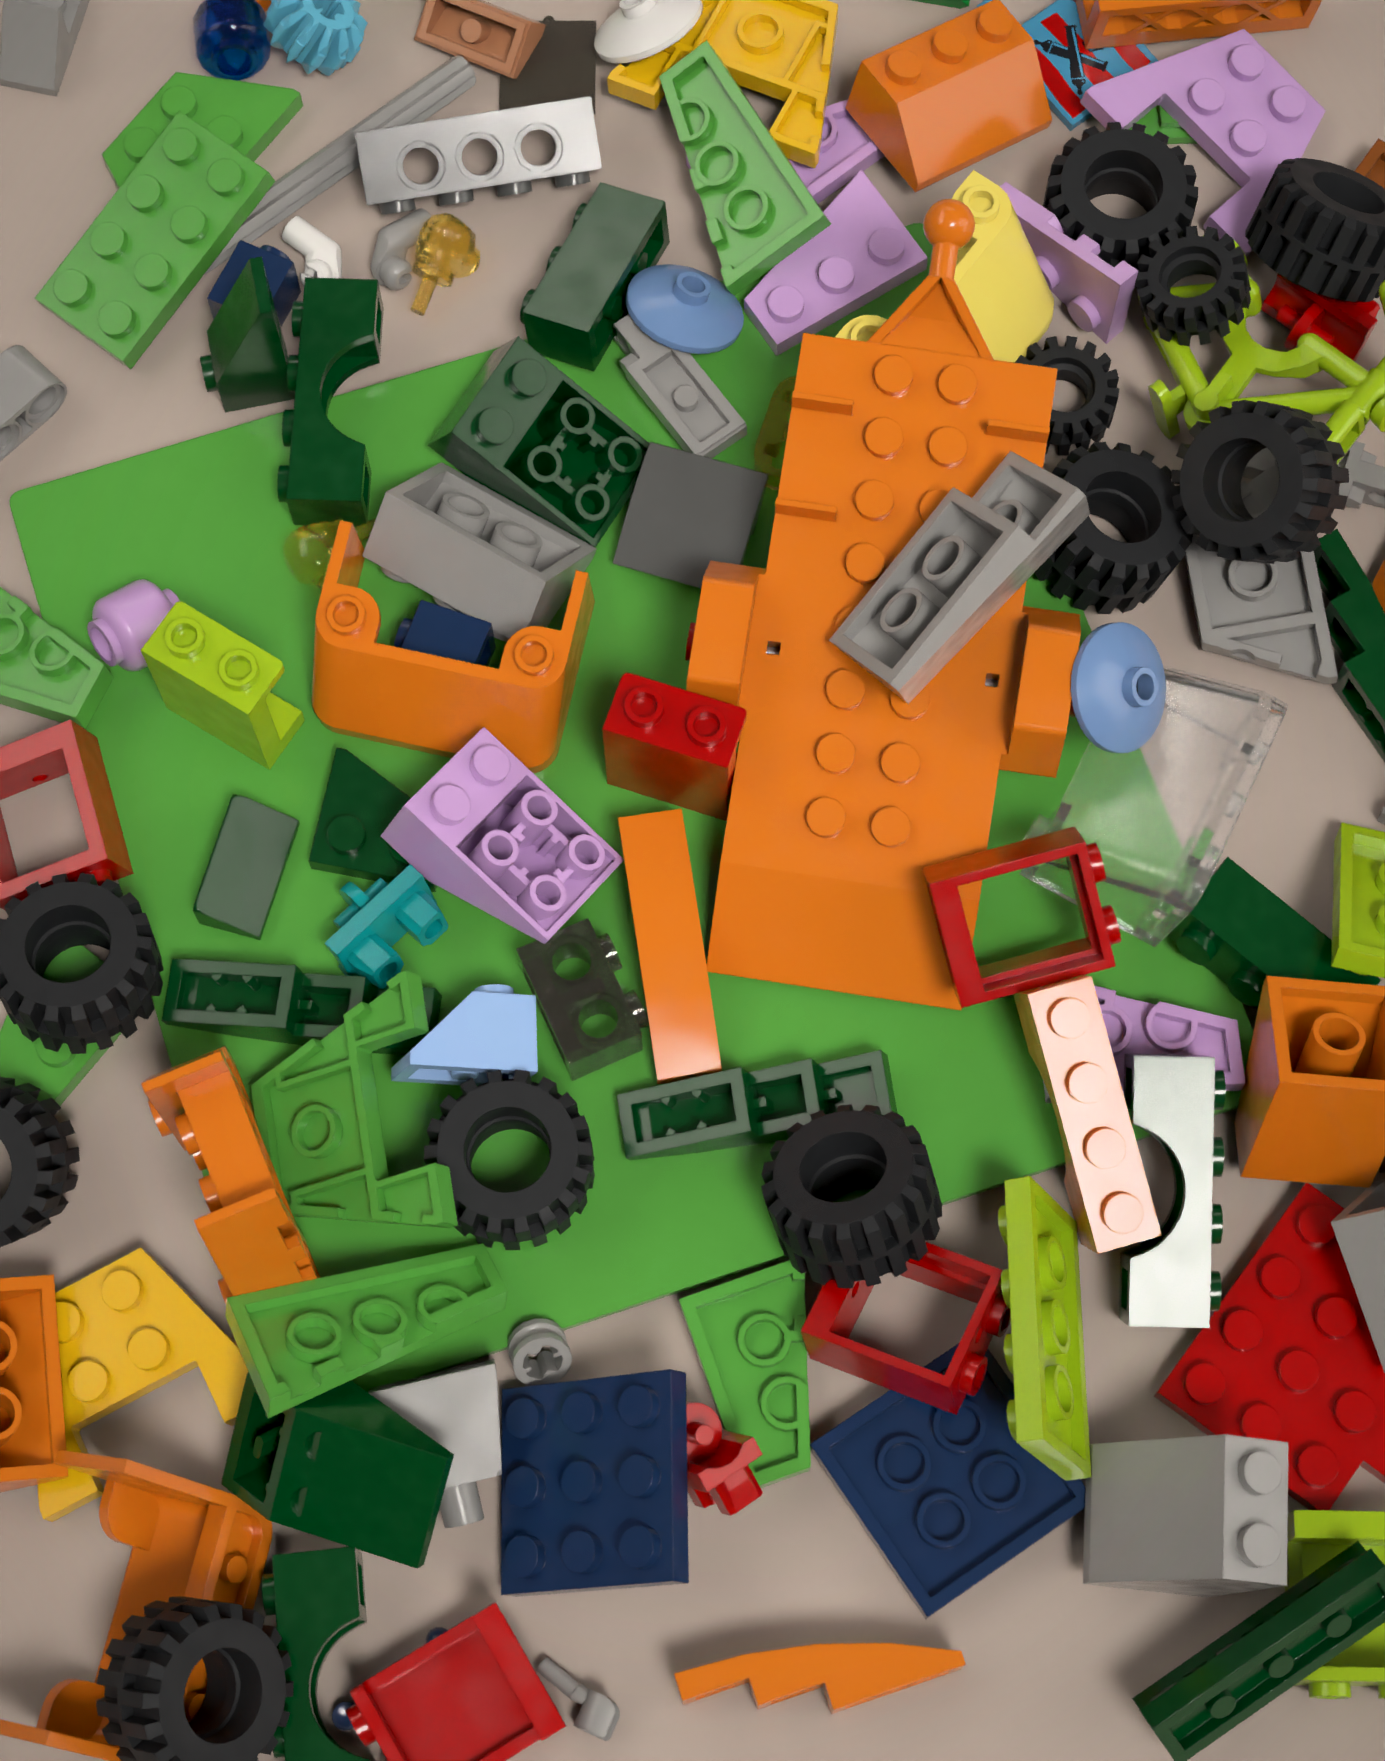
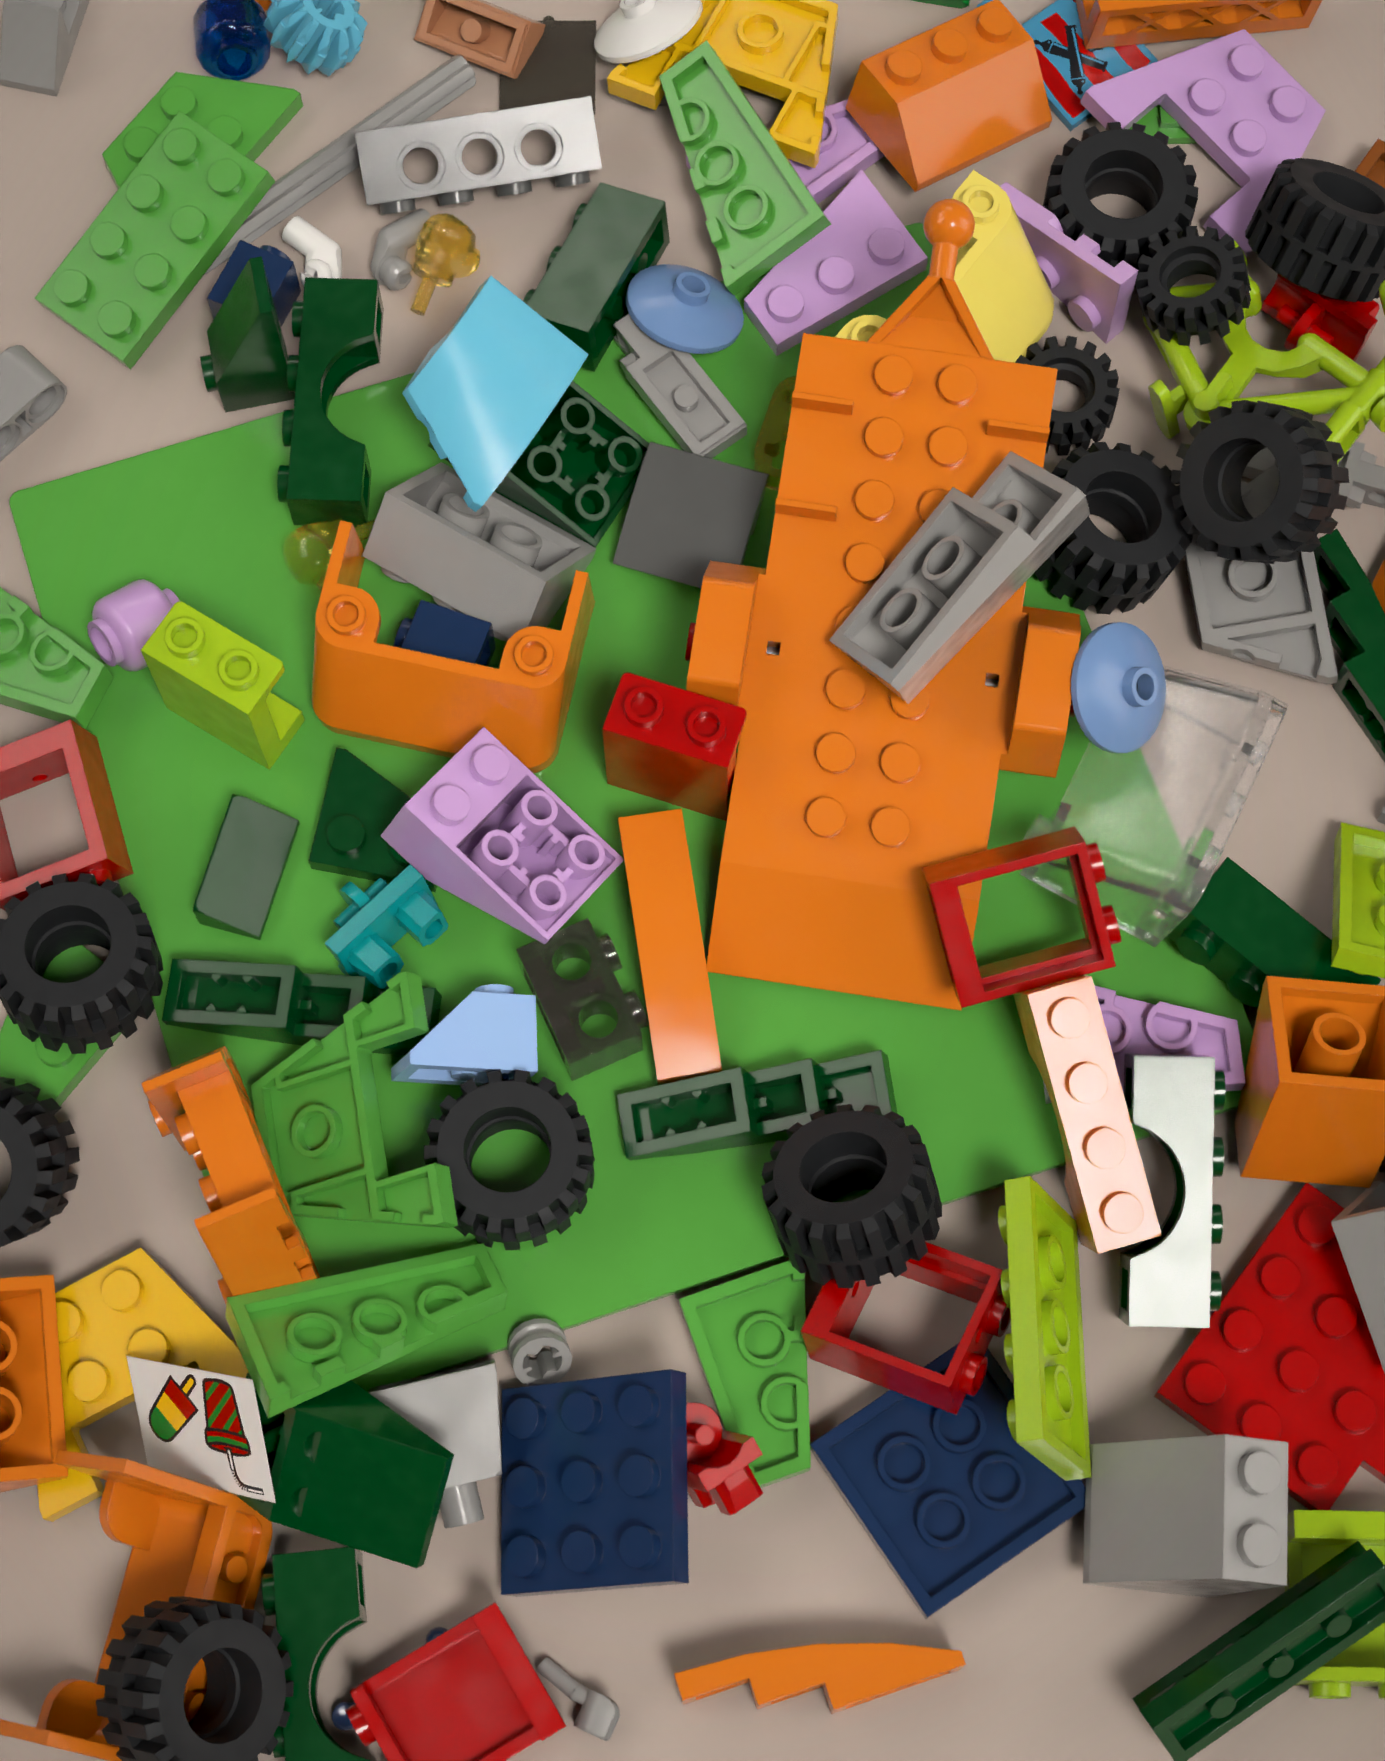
none -> white sticker [127,1356,276,1503]
none -> medium azure slope [402,276,589,512]

